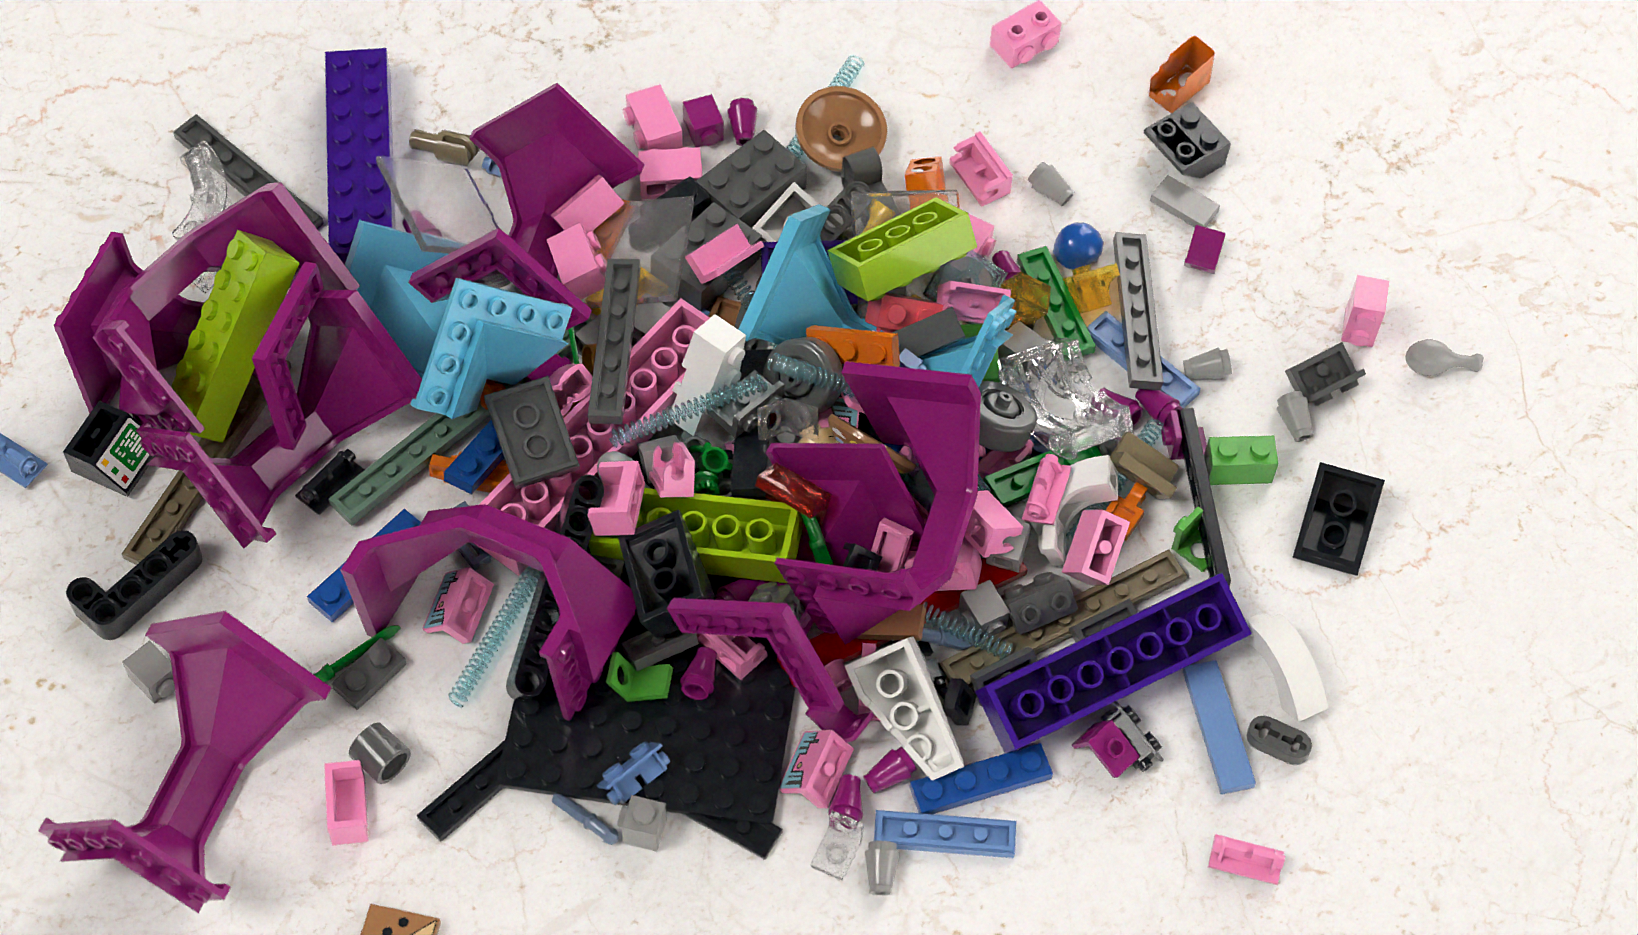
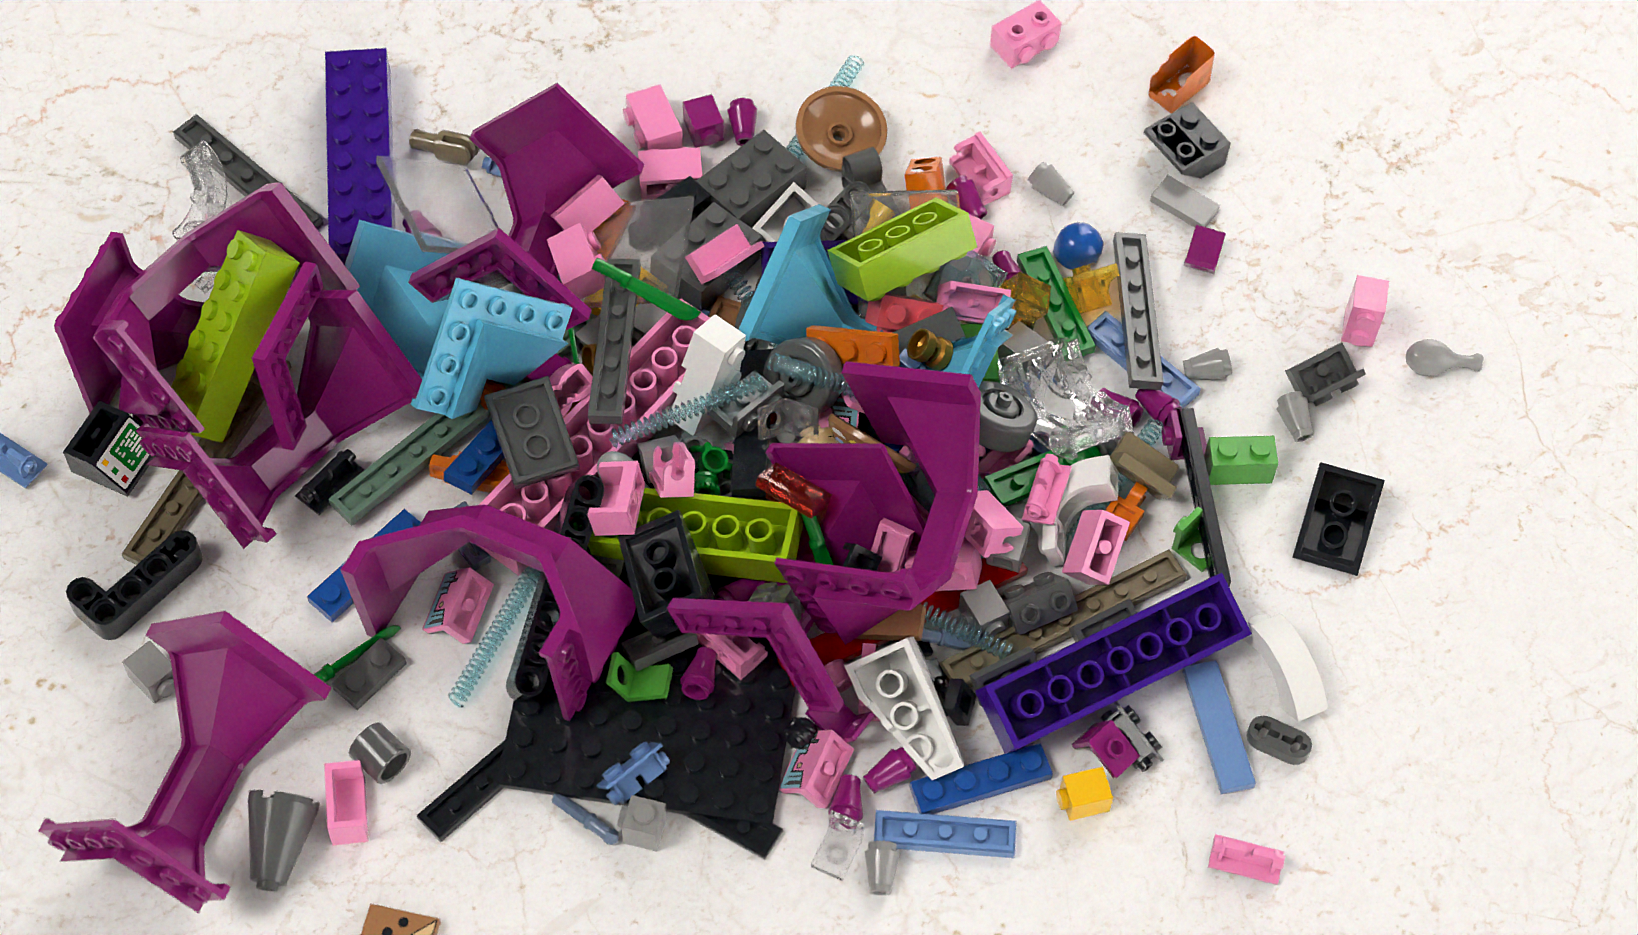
none -> dark grey cone [248,790,320,891]
none -> green piece [592,258,701,321]
none -> black piece [784,717,816,749]
none -> pearl gold wheel [907,328,953,371]
none -> magenta cone [946,175,988,219]
none -> yellow brick [1056,766,1113,821]

